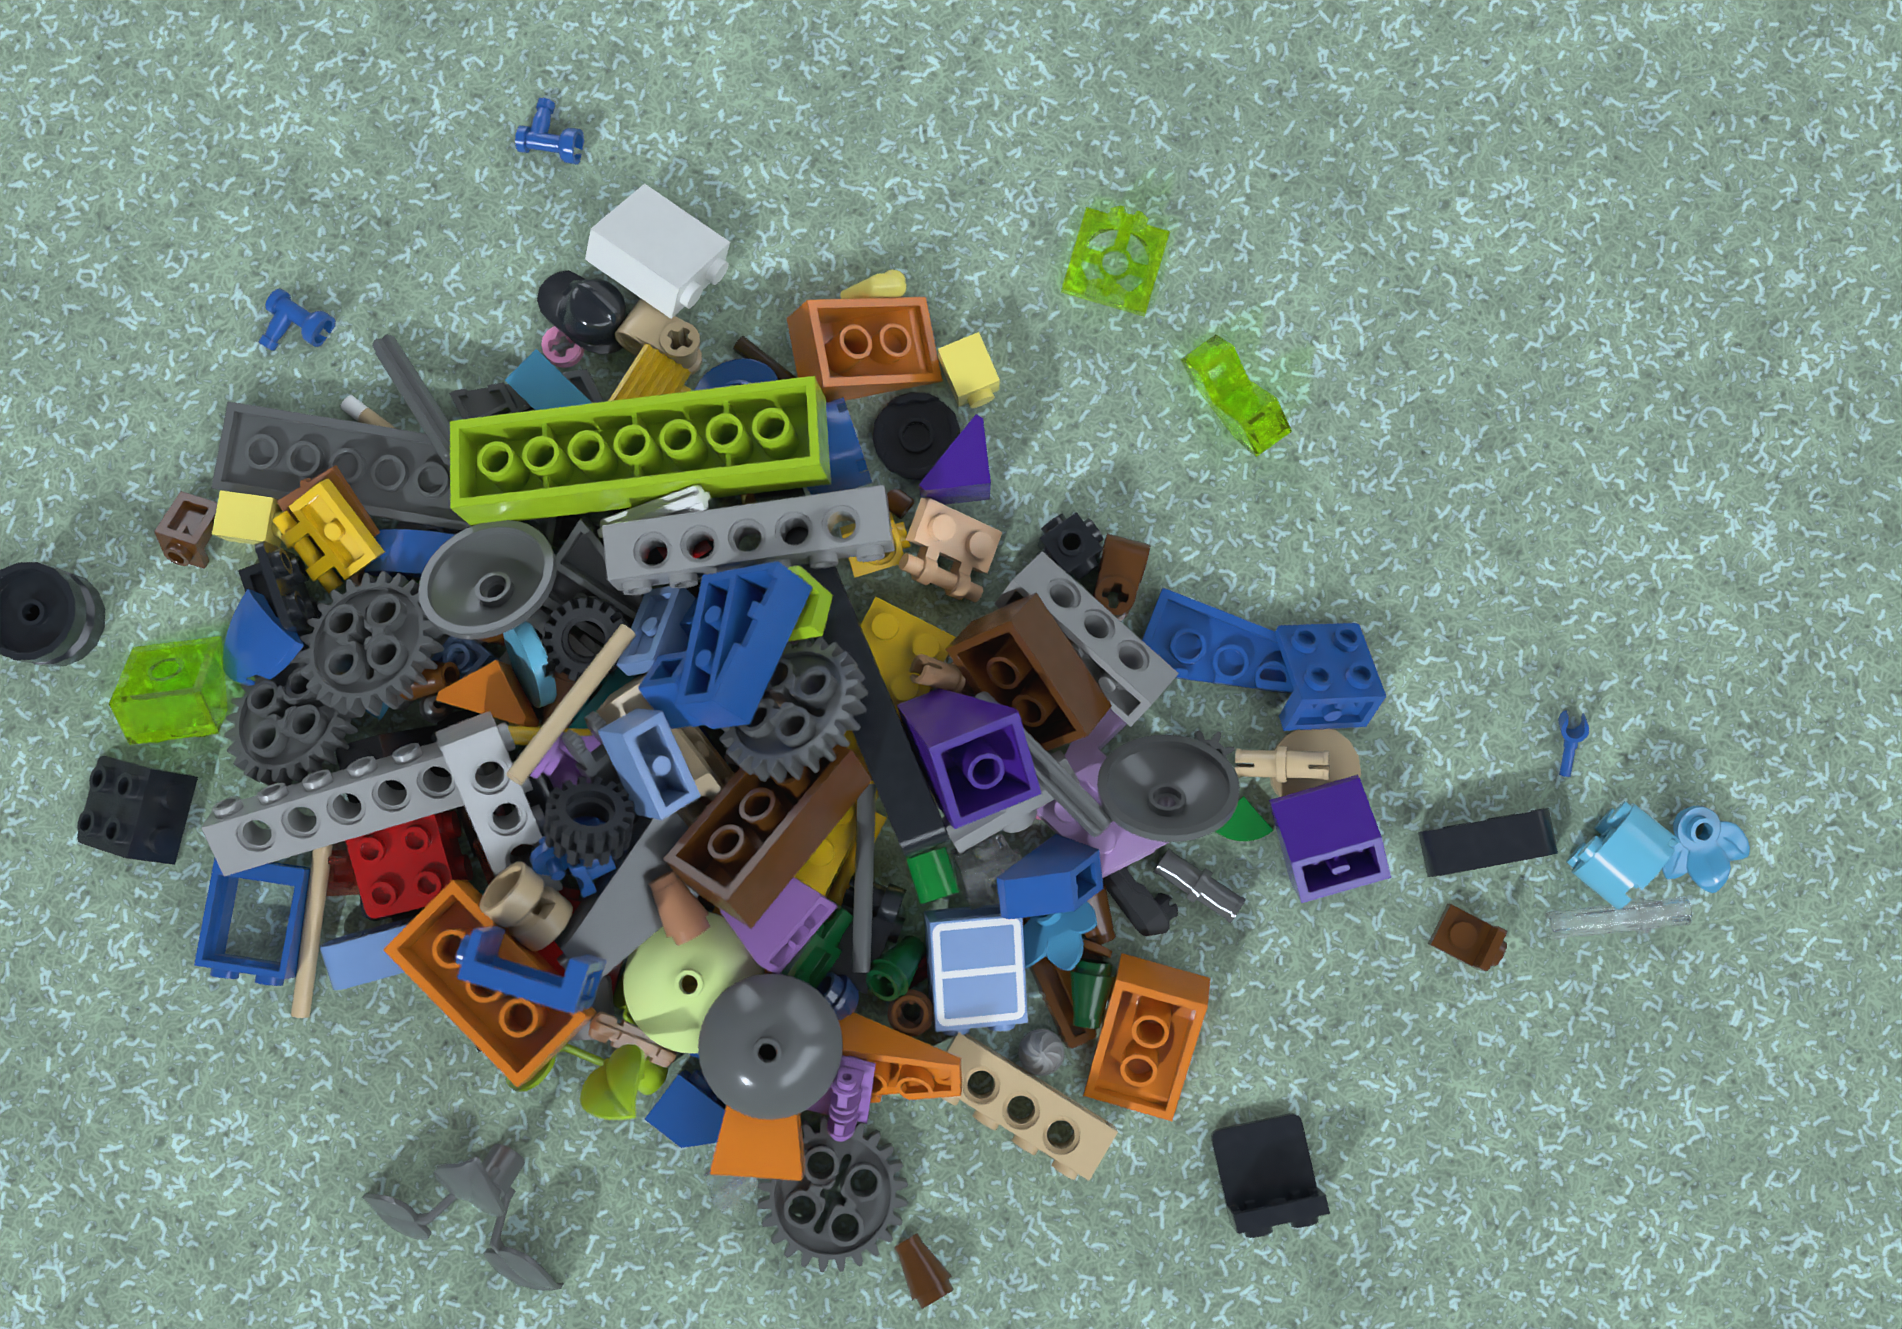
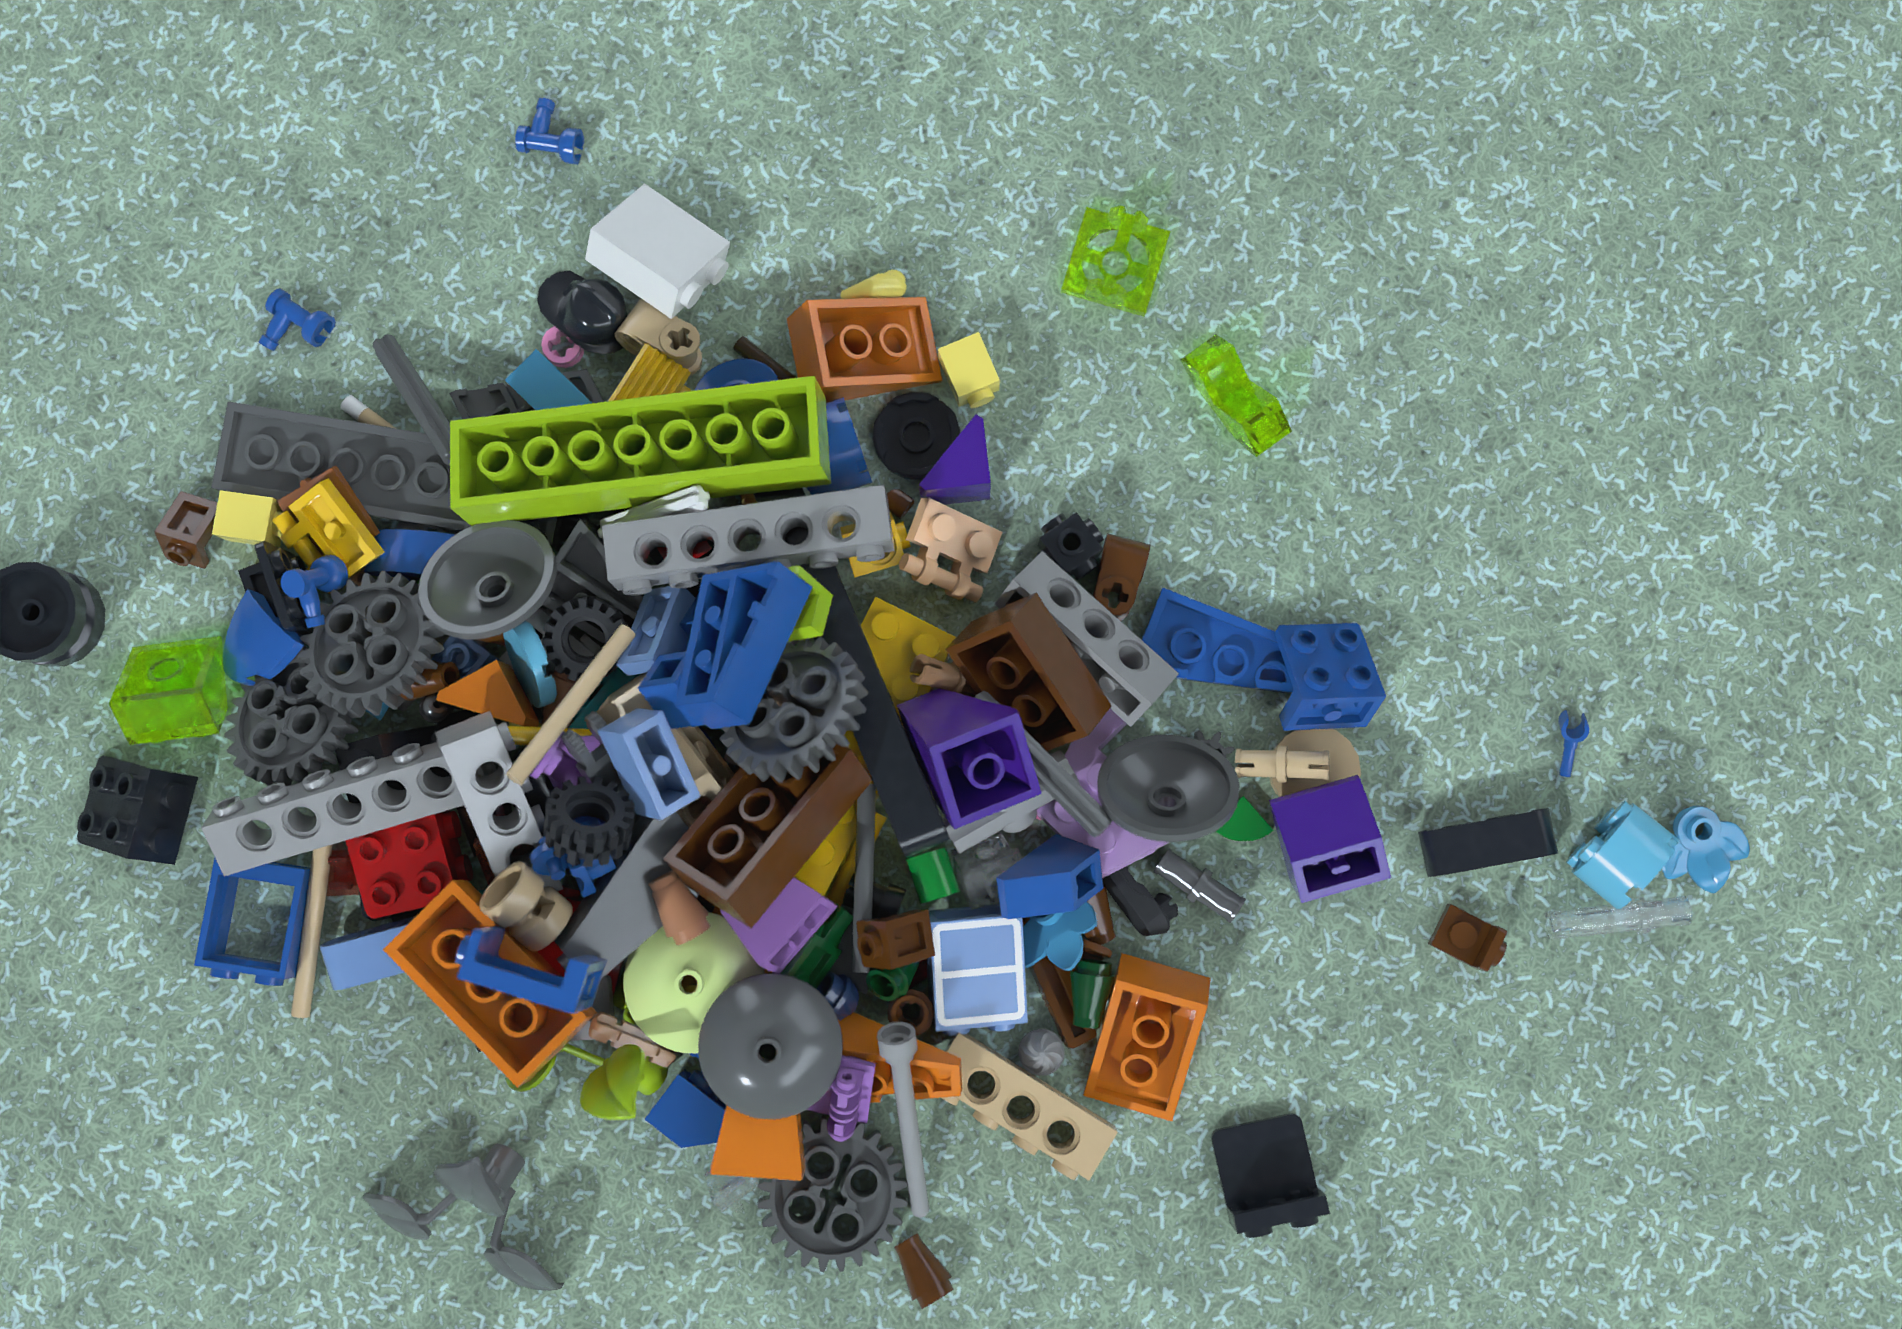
none -> blue piece [281,555,348,628]
none -> reddish brown bracket [856,909,935,969]
none -> light grey piece [877,1022,929,1218]

